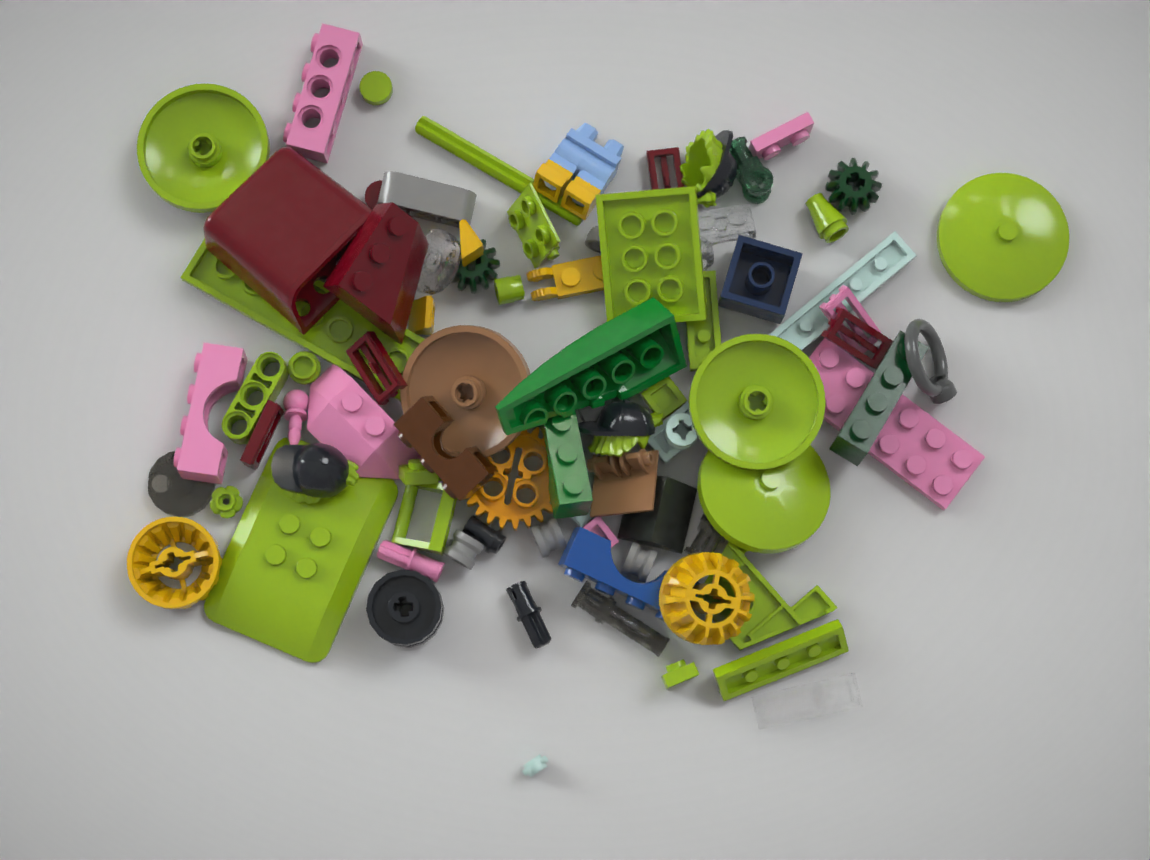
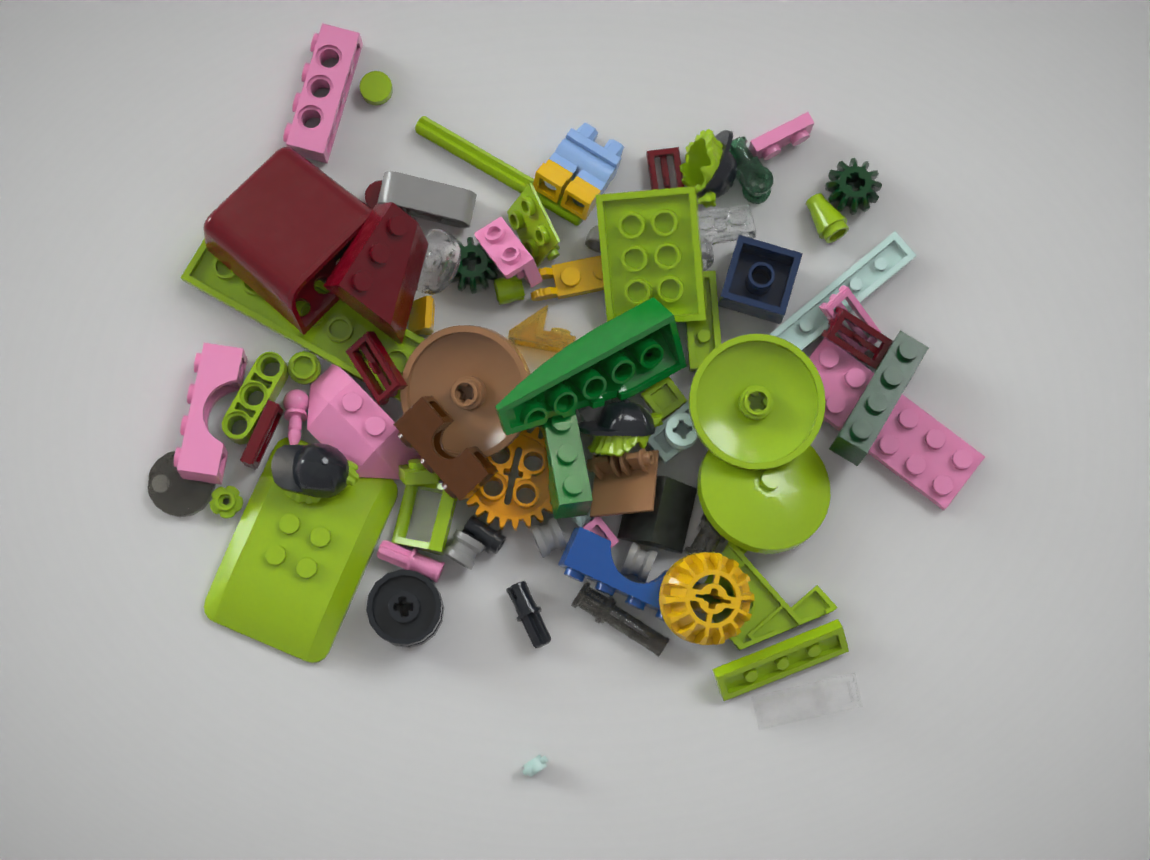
yellow gear [127,517,222,610] -> none
lime dish [137,83,270,213] -> none
yellow slope [459,219,484,267] -> none
lime plate [661,659,700,689] -> none
dark grey piece [904,319,957,404] -> none
lime dish [937,173,1069,302] -> none
none -> bright pink bracket [475,217,543,288]
none -> clear yellow slope [508,305,576,353]

